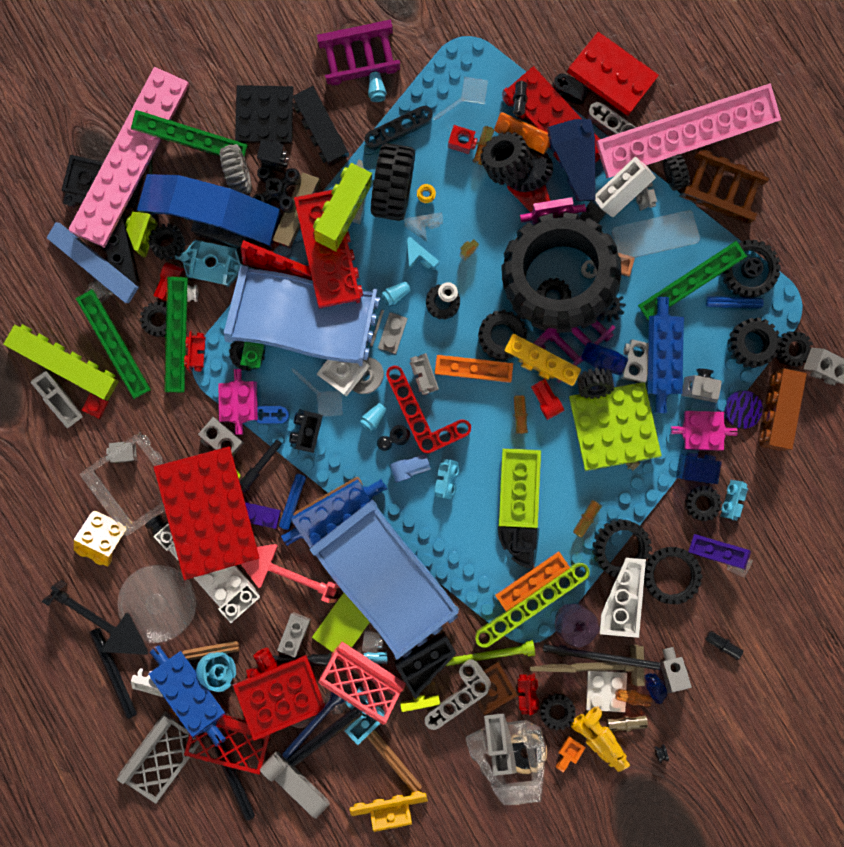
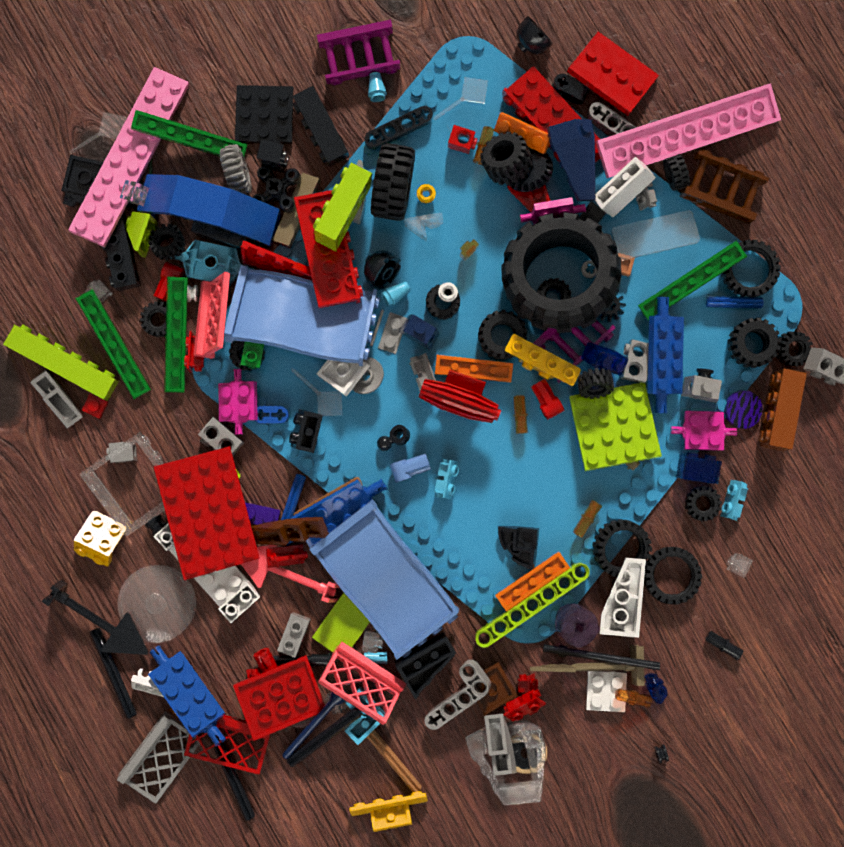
medium blue tile [47,222,139,303] -> none
medium nougat axle [182,641,240,661] -> none
medium azure cylinder [196,652,236,692] -> none
black pin [239,439,283,492] -> none
light grey beam [260,751,330,819] -> none
medium azure cone [360,403,387,432] -> none
red beam [386,365,471,454] -> none
neon yellow plate [401,694,440,712] -> none
medium azure slope [407,237,439,270] -> none
lime piece [446,640,535,666] -> none
lime plate [499,448,541,528] -> none
black axle [513,81,528,117] -> none
black tyre [540,693,576,731] -> none
orange plate [555,736,586,773] -> none
yellow piece [570,706,630,772] -> none
dark tan pin [607,715,648,732] -> none
light grey torso [660,647,692,693] -> none
dark purple plate [689,534,751,570] -> none
black wheel [741,258,764,279] -> none
none -> clear piece [69,112,127,154]
none -> clear plate [120,180,149,206]
none -> coral fence [194,272,230,359]
none -> reddish brown slope [252,517,329,545]
none -> red hinge [266,544,308,568]
none -> black cylinder [364,250,401,290]
none -> dark blue torso [399,314,439,350]
none -> red plate [419,369,501,423]
none -> red hinge [504,689,546,721]
none -> black cylinder [516,16,553,54]

